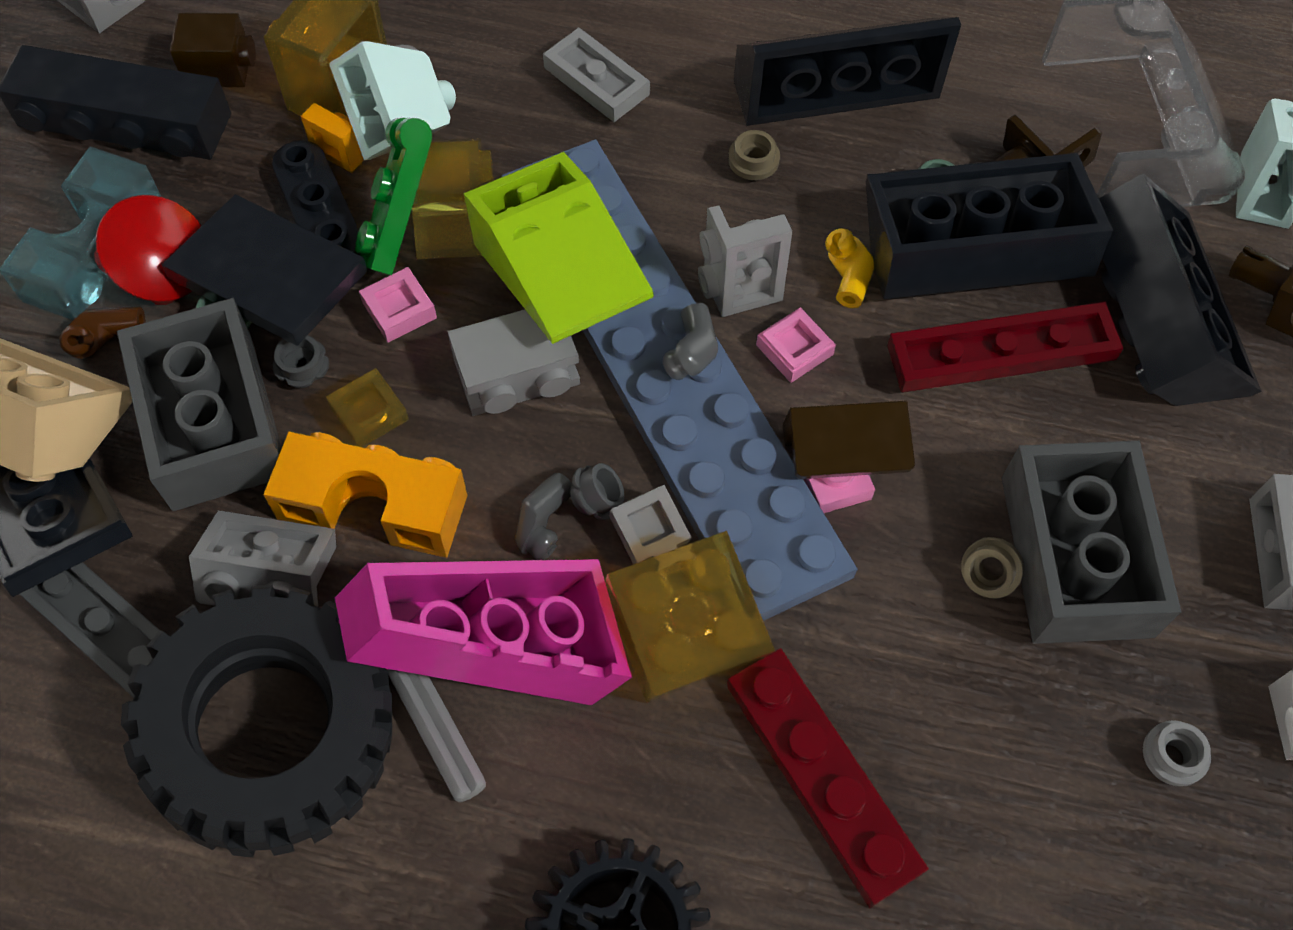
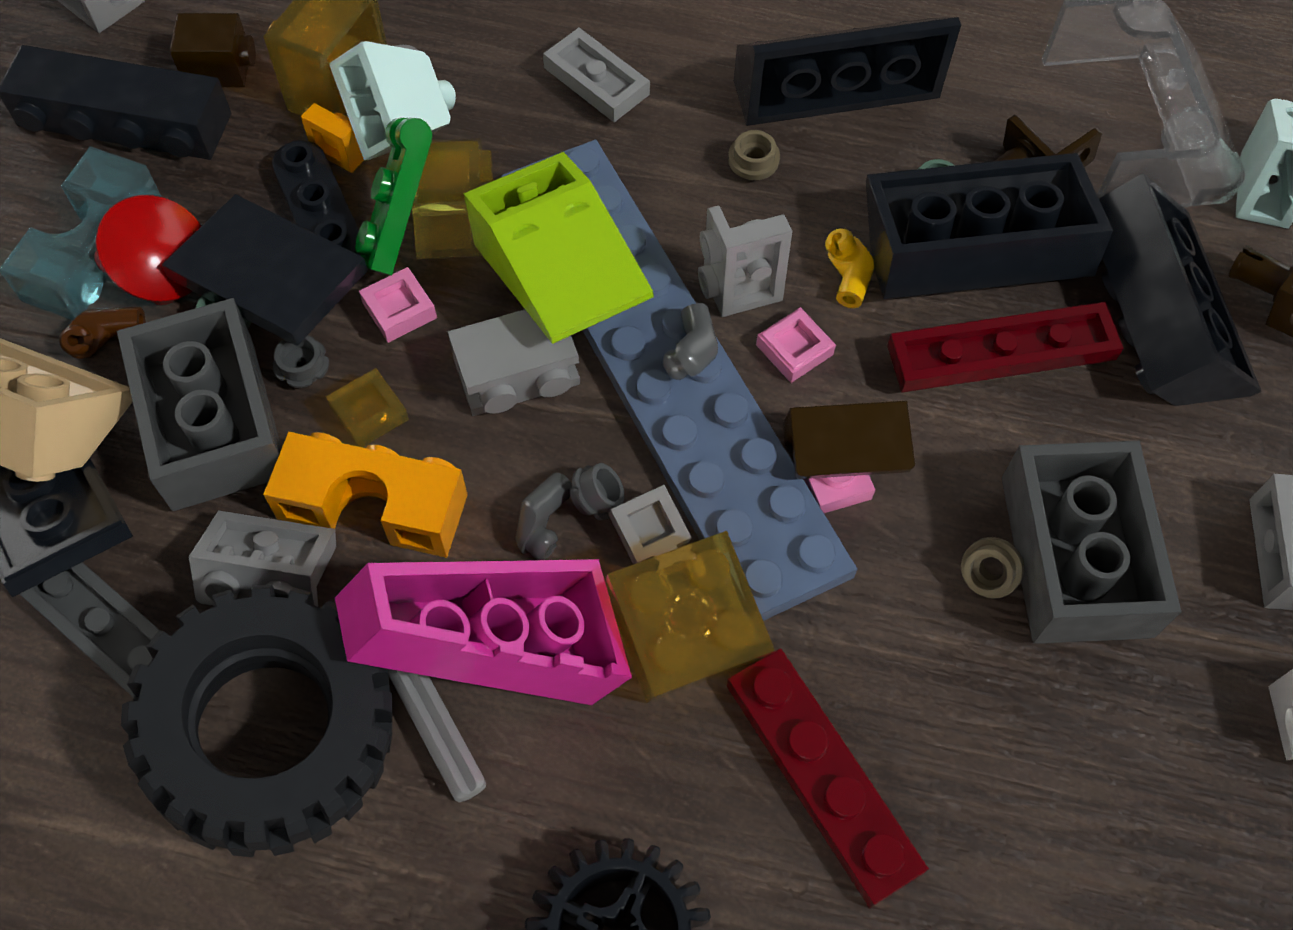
light grey plate [1143,720,1211,786] -> none

